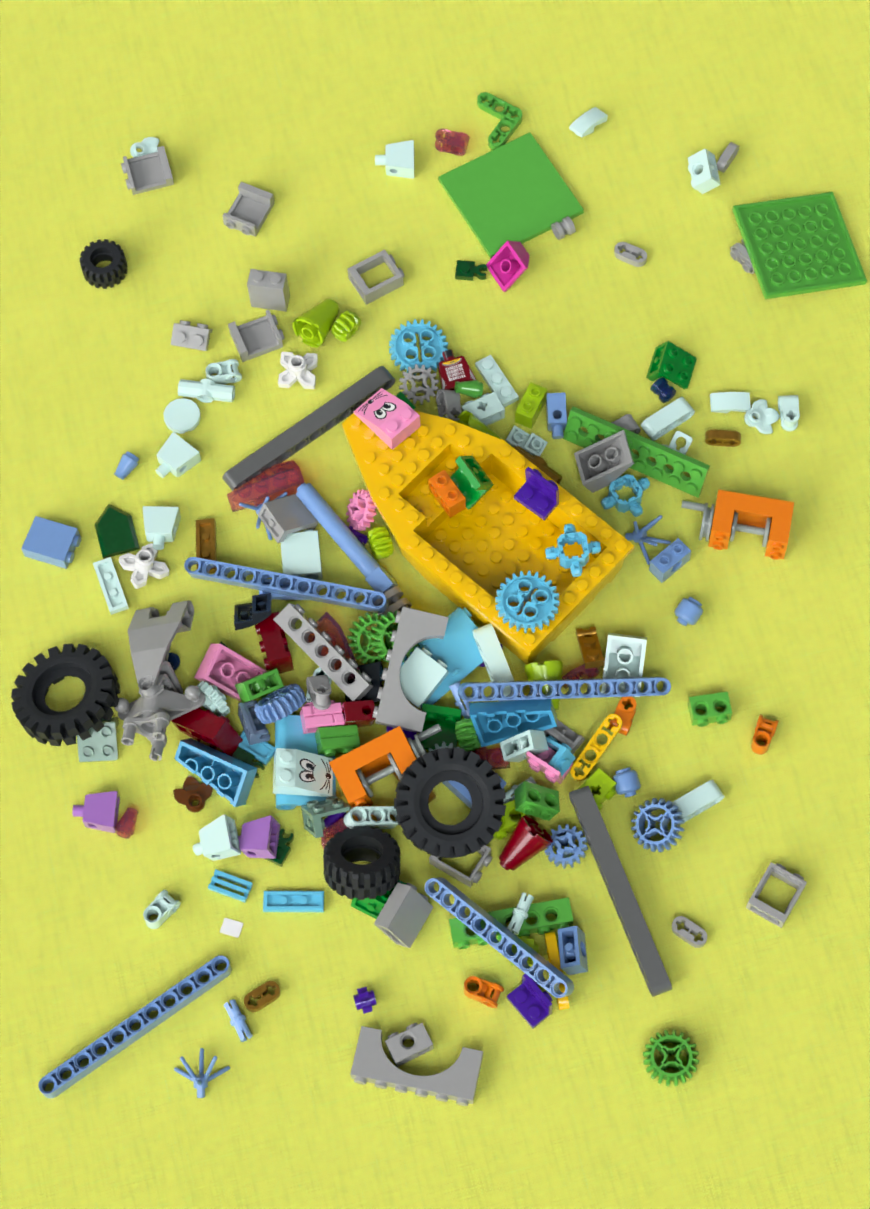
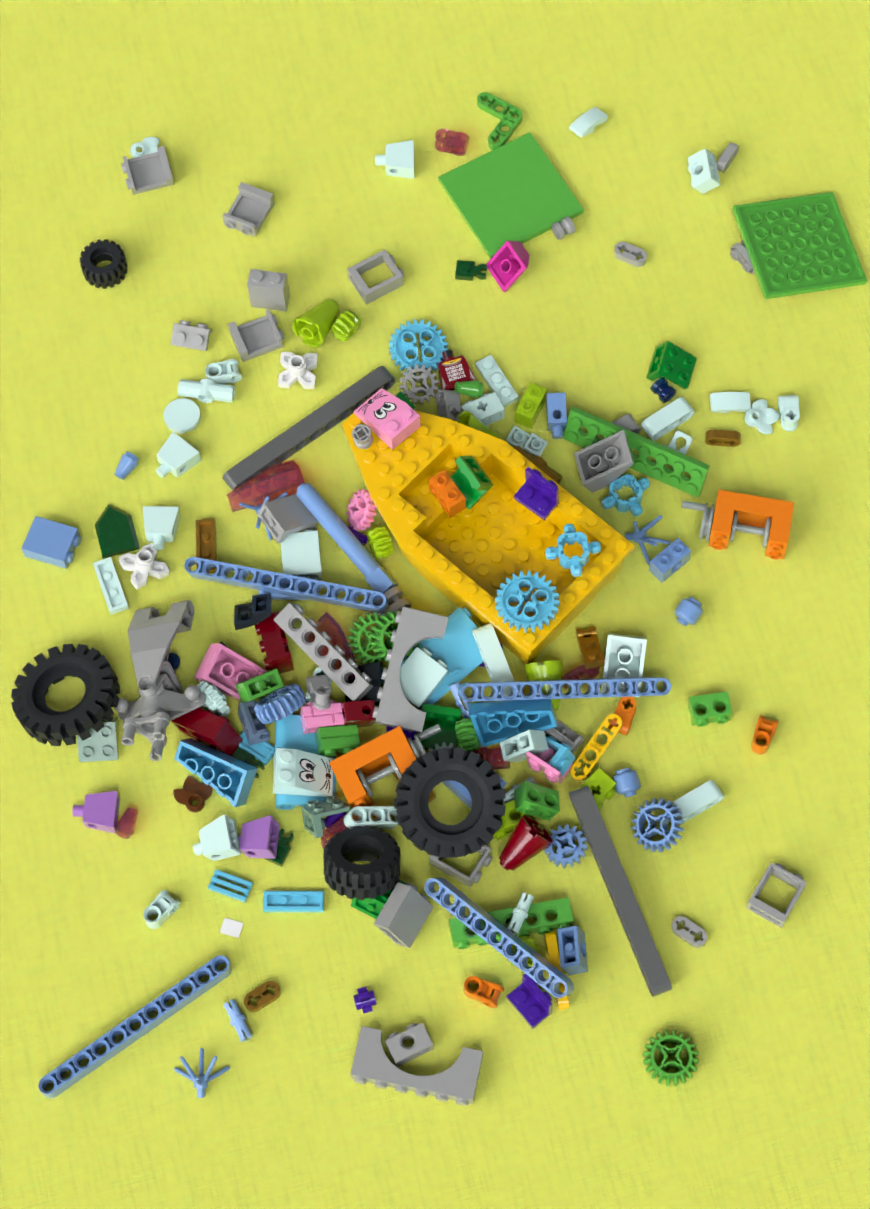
none -> light grey wheel [352,424,373,449]

